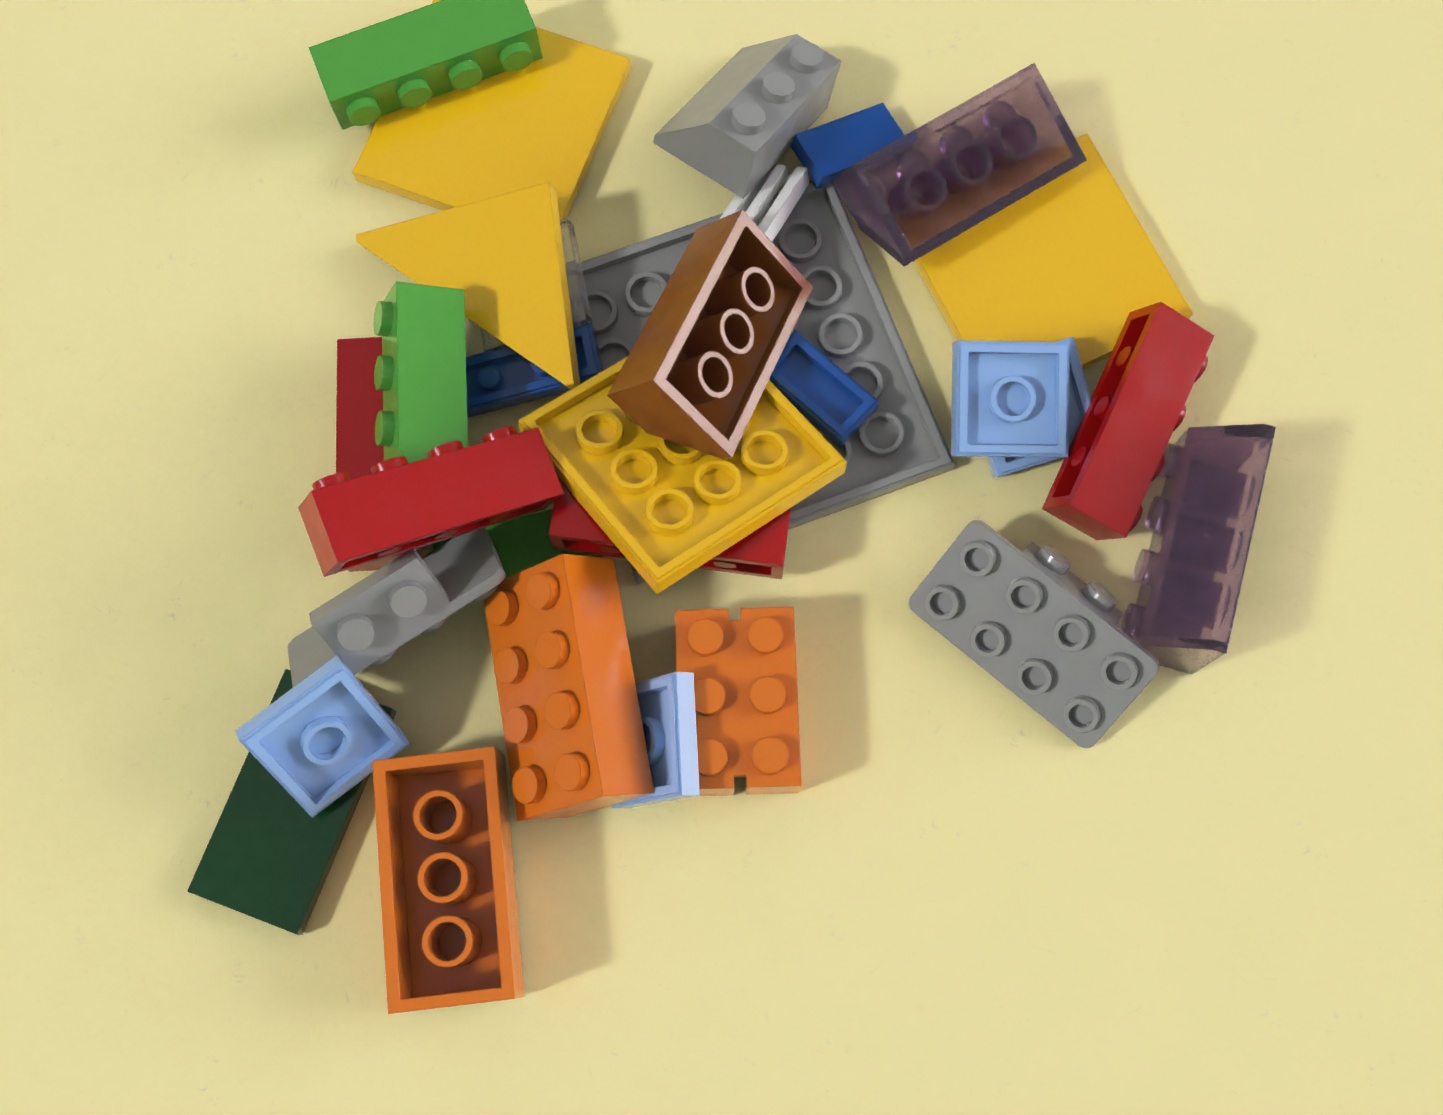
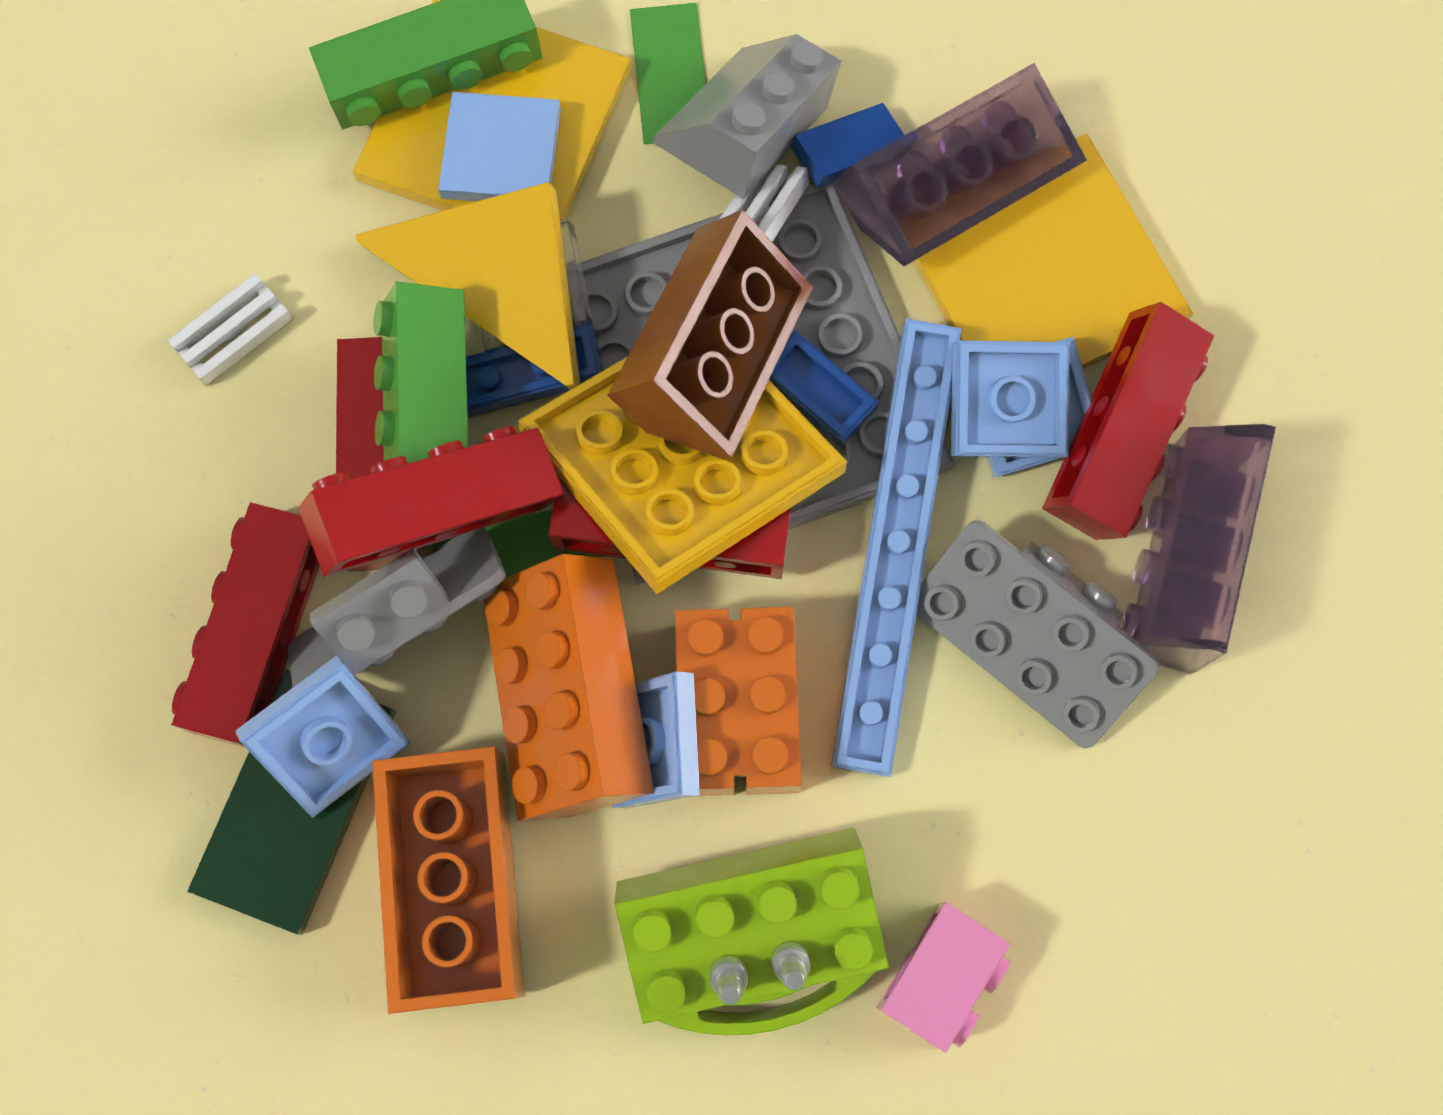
none -> white tile [167,273,293,386]
none -> red brick [171,502,320,748]
none -> light blue tile [438,92,561,201]
none -> lime piece [614,828,889,1036]
none -> bright green sticker [630,3,706,144]
none -> light blue tile [831,318,961,777]
none -> bright pink brick [876,902,1010,1053]

